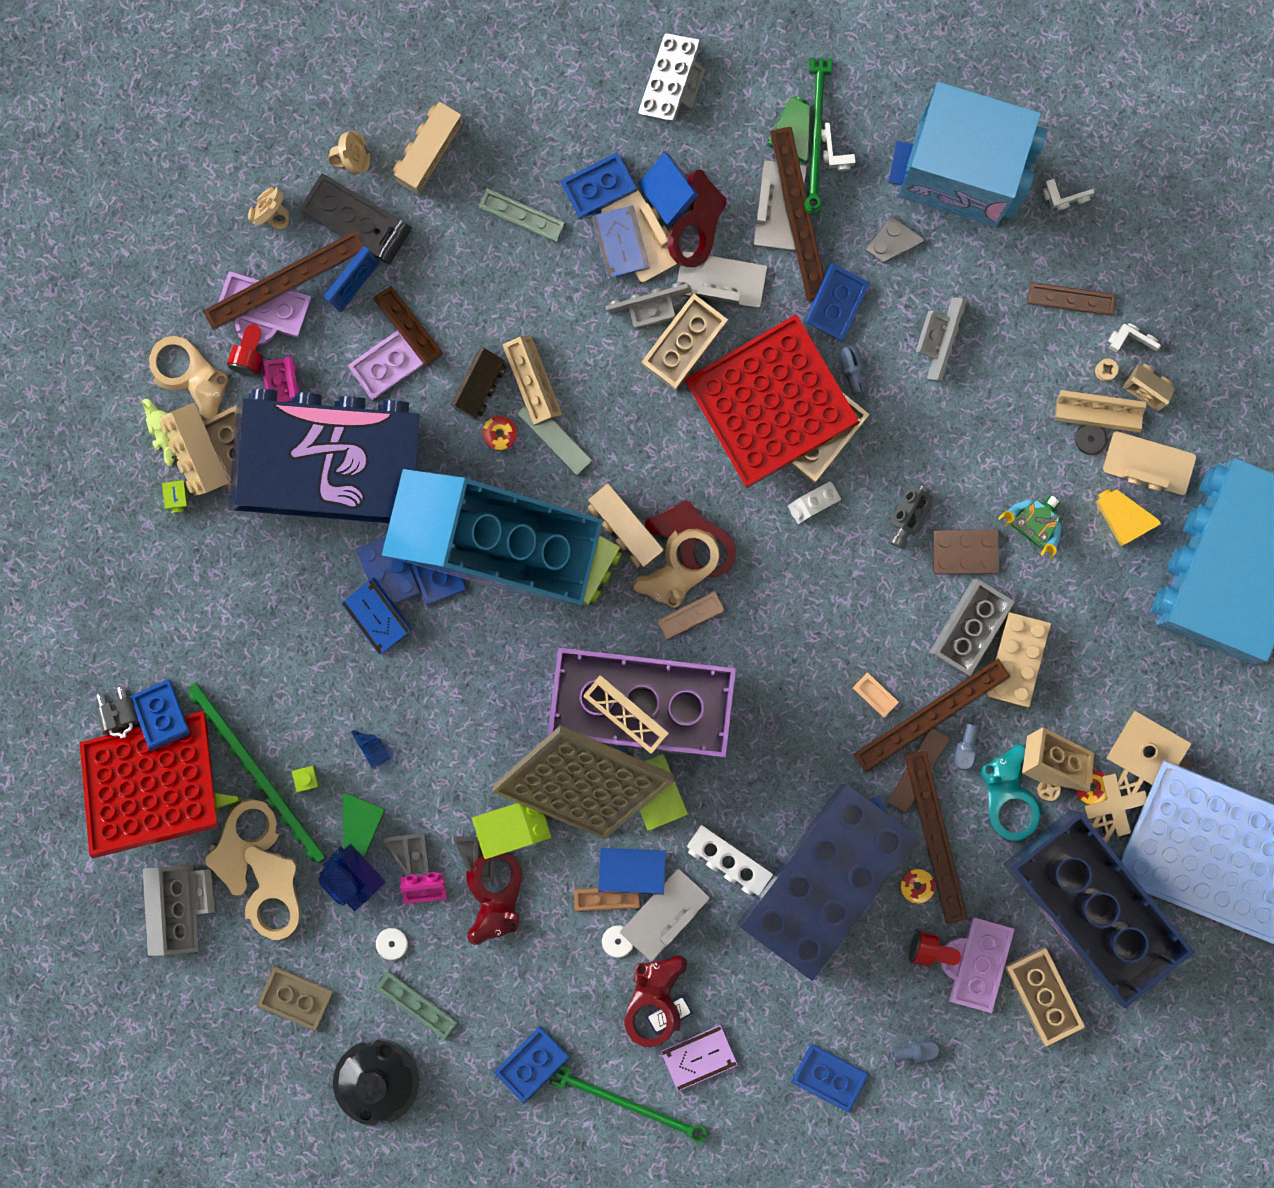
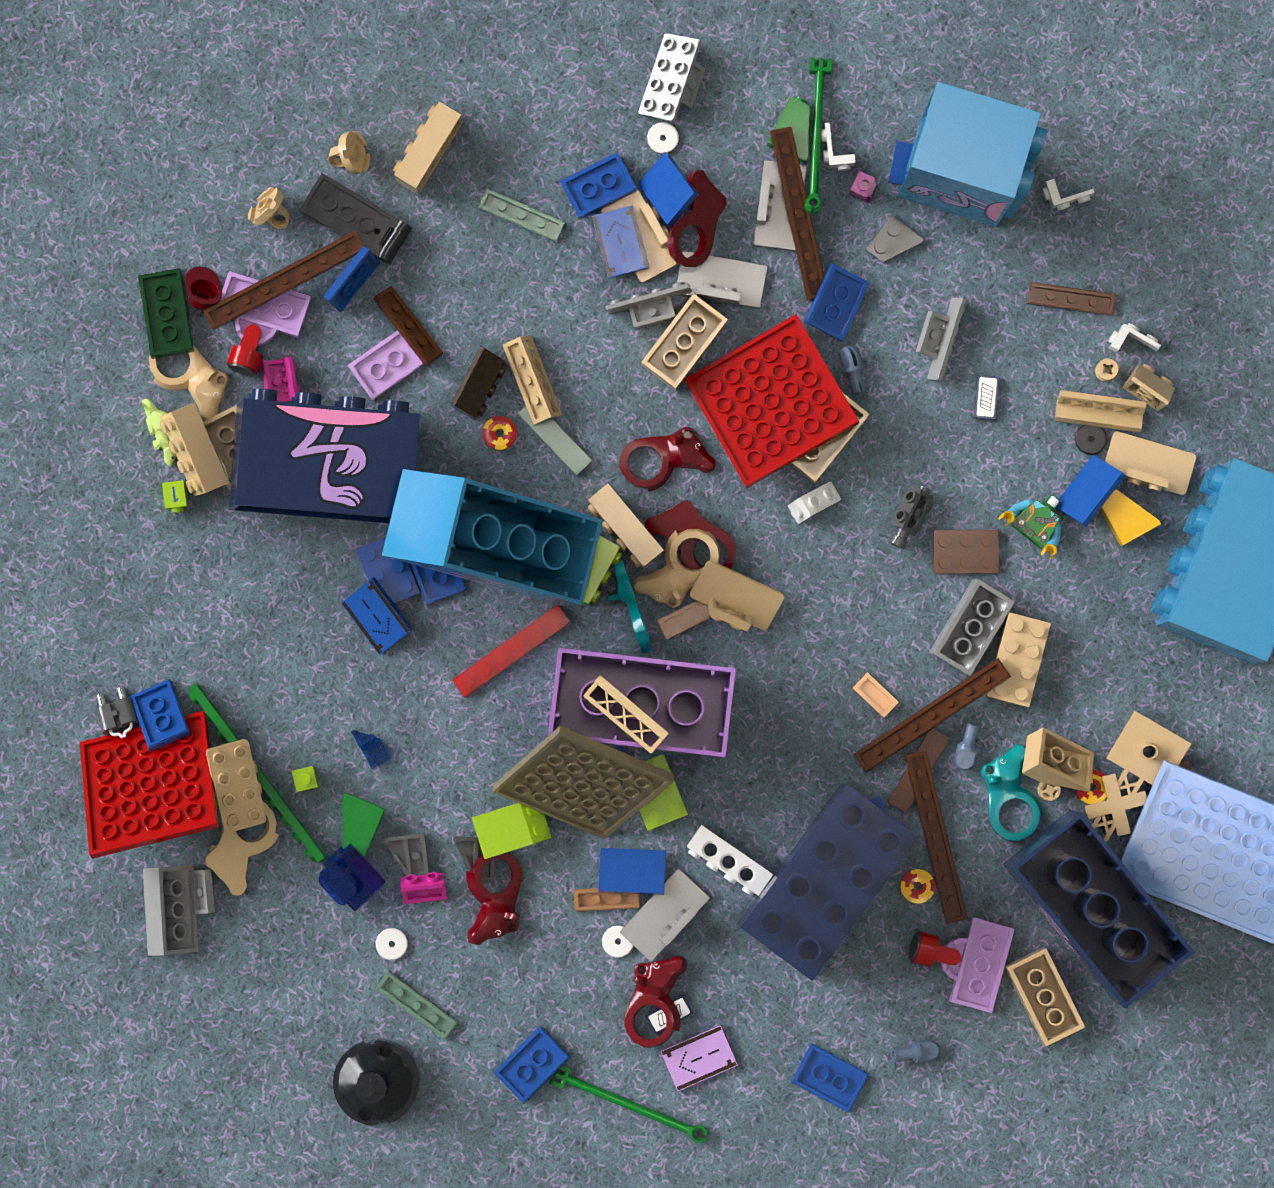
tan animal [244,846,301,940] -> none
dark tan tile [256,965,334,1032] -> none
none -> dark green tile [138,268,194,359]
none -> dark red piece [185,266,222,314]
none -> tan bracket [206,739,266,833]
none -> red plate [452,604,570,698]
none -> teal animal [607,560,653,654]
none -> dark red animal [619,426,716,492]
none -> white piece [647,122,679,154]
none -> tan bracket [690,560,784,631]
none -> magenta window [849,171,878,203]
none -> tile [974,375,999,420]
none -> blue tile [1057,455,1126,527]

